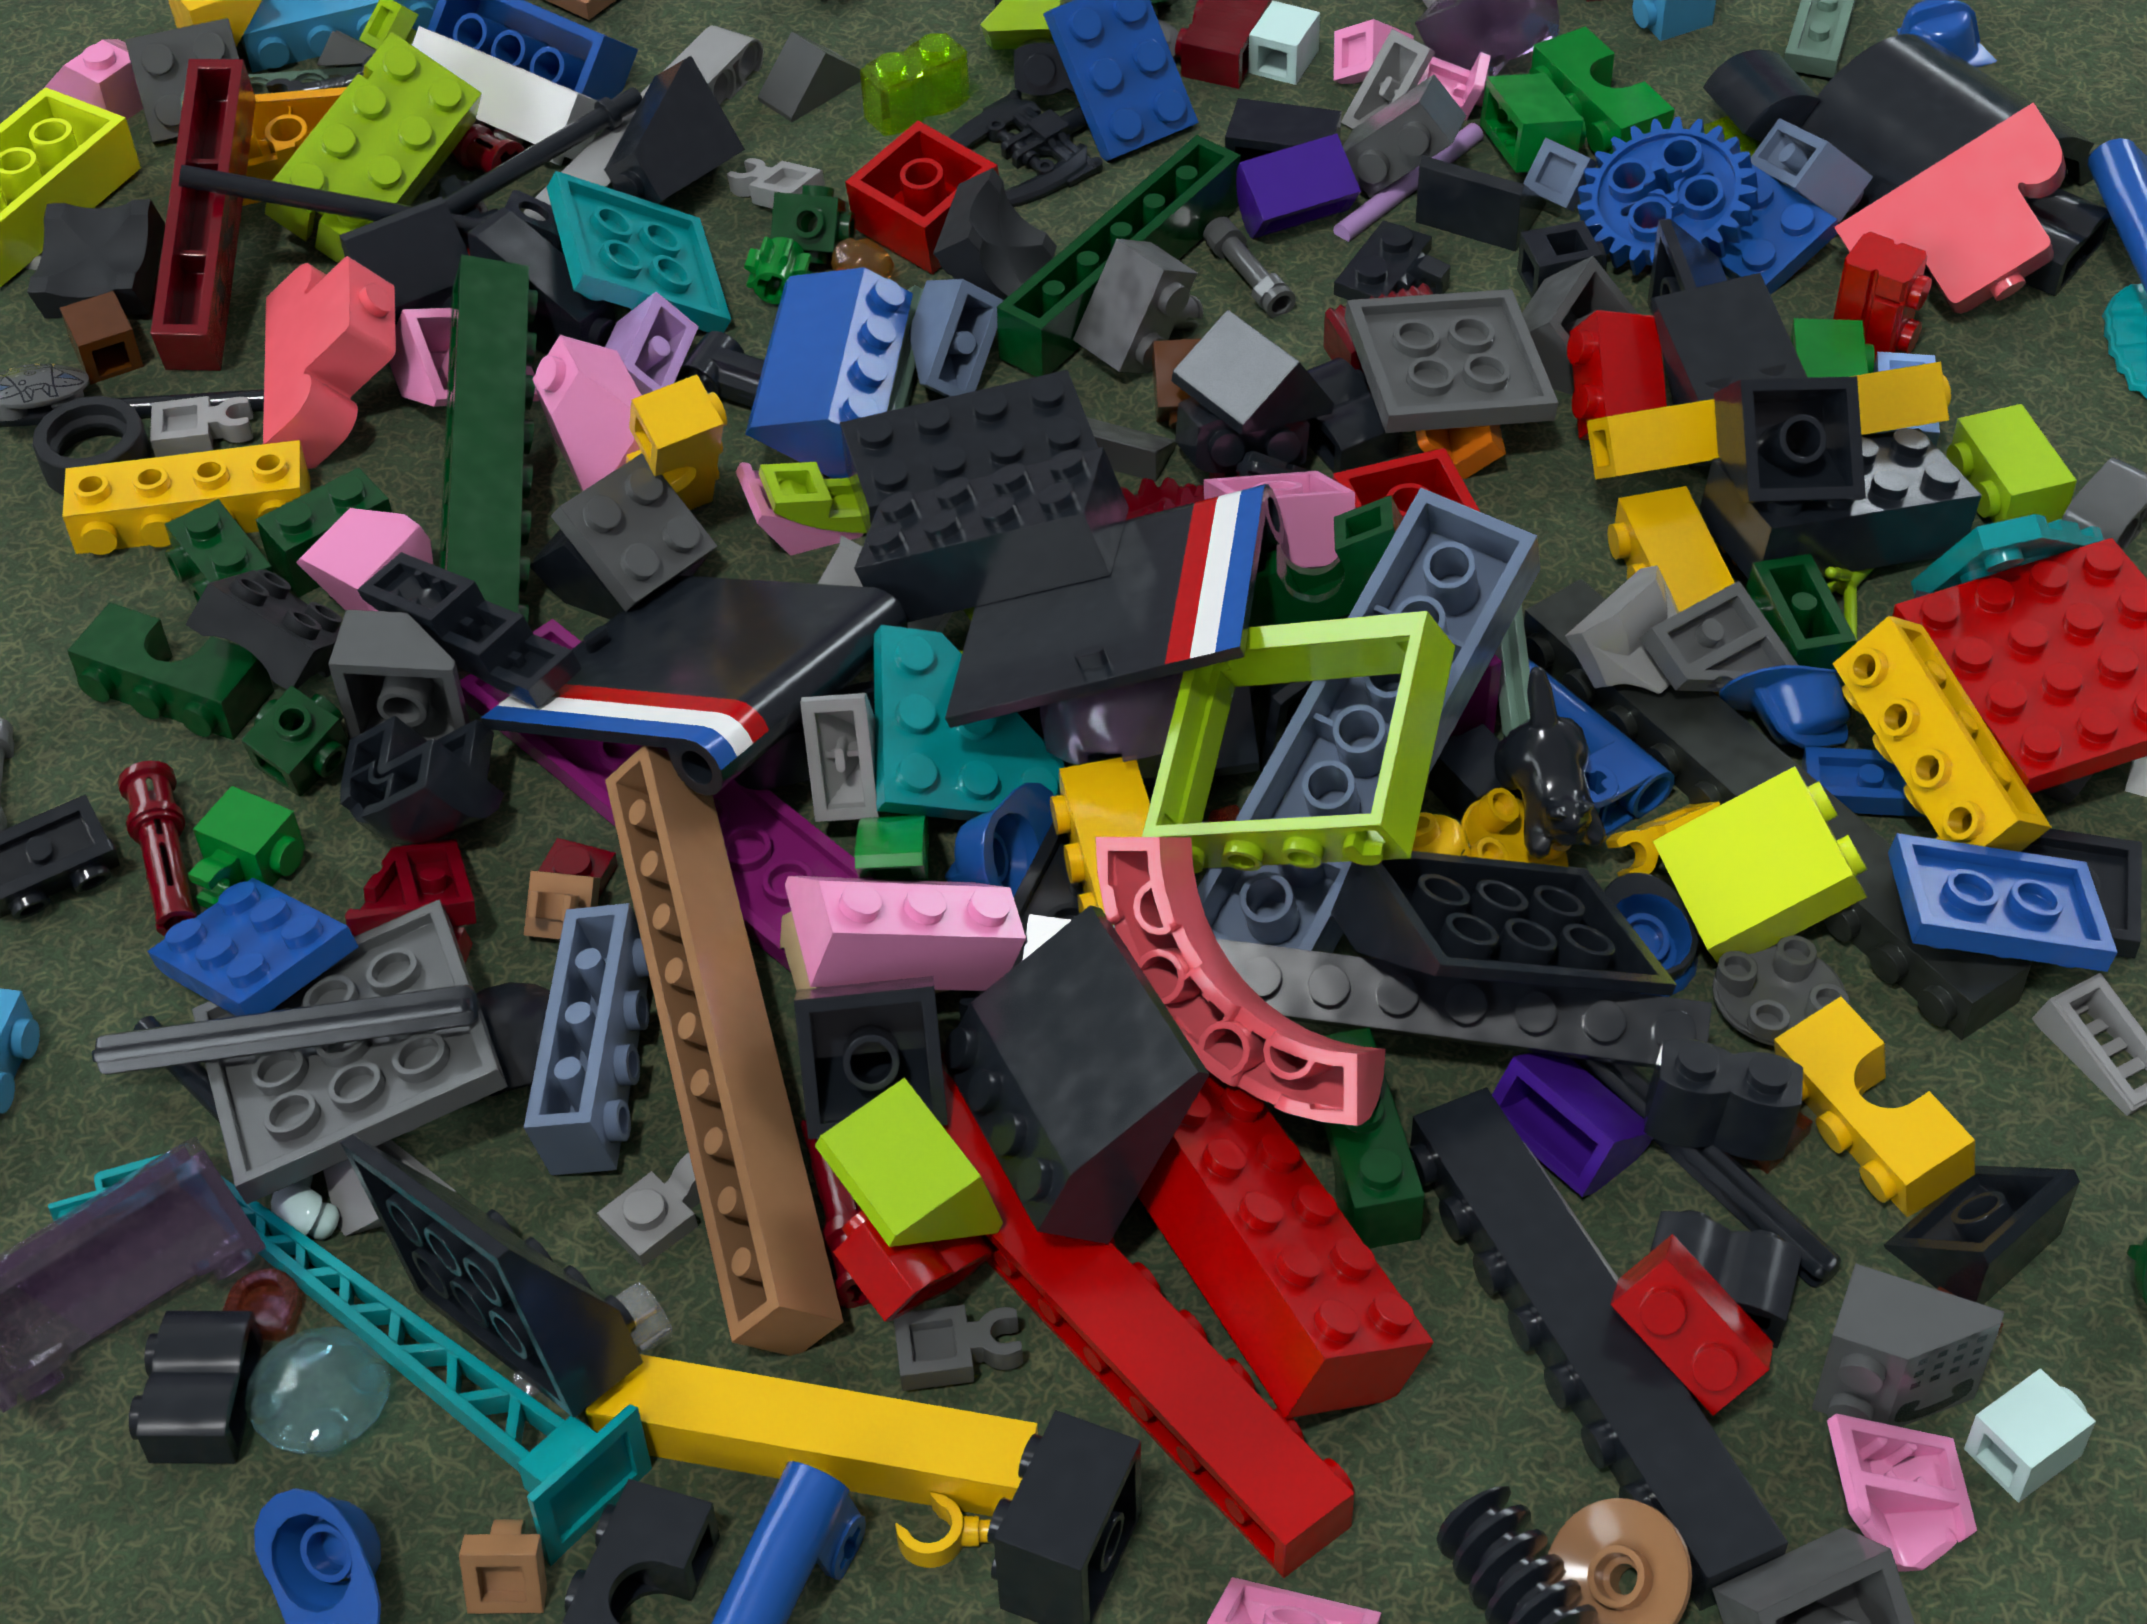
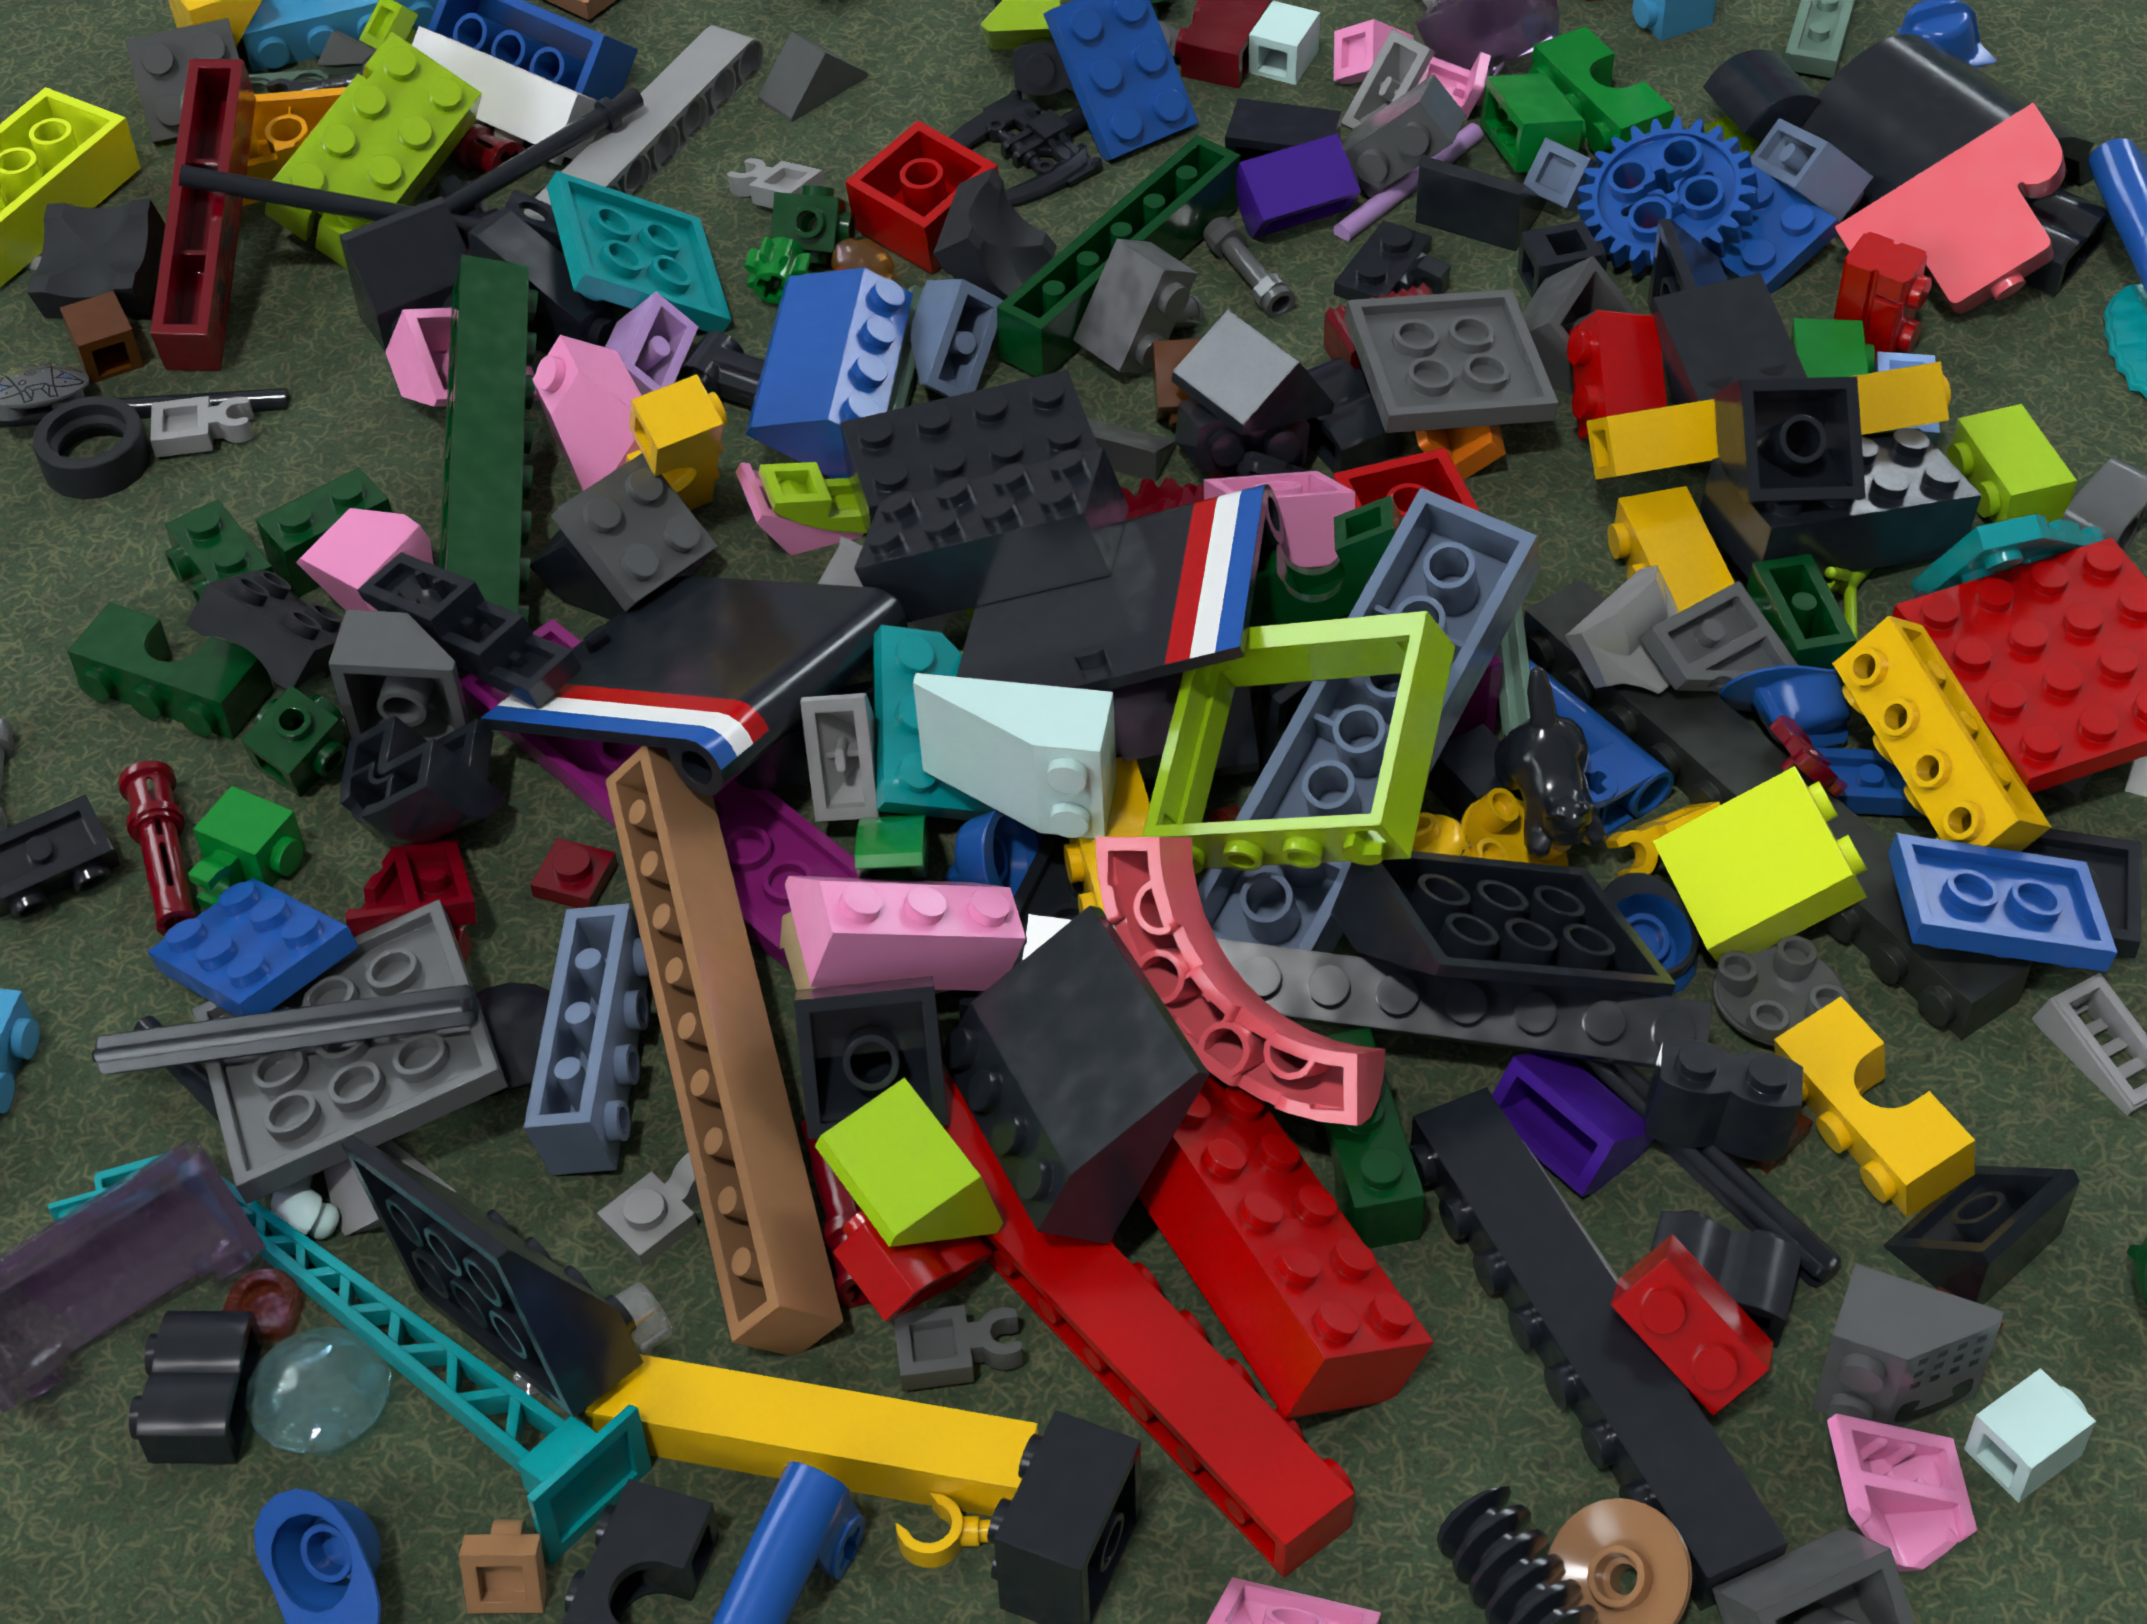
bright pink slope [43,39,143,120] -> none
yellow brick [62,440,310,555] -> none
coral brick [263,256,396,469] -> none
medium nougat tile [524,871,601,939] -> none
black slope [604,56,745,204] -> none
clear neon green brick [860,33,970,136] -> none
none -> light aqua slope [913,673,1117,839]
none -> dark red piece [1769,715,1848,798]

